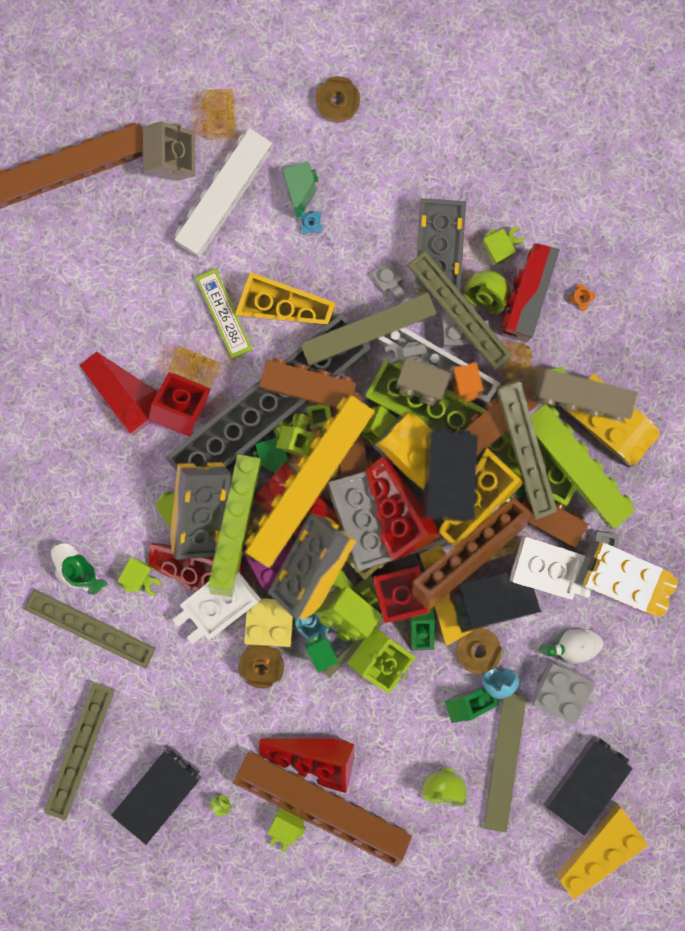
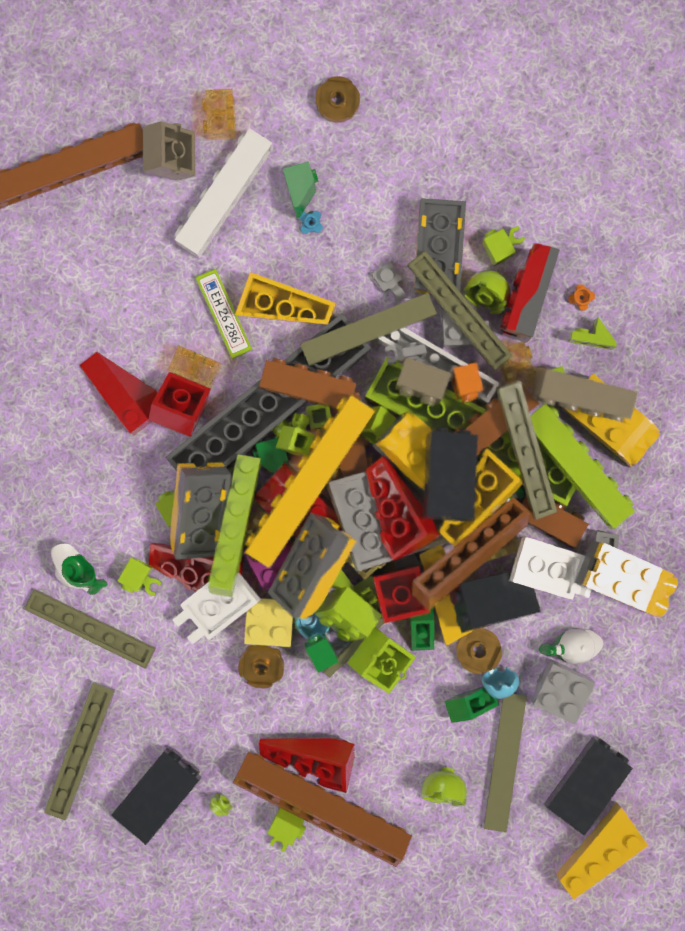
none -> lime slope [568,317,617,350]

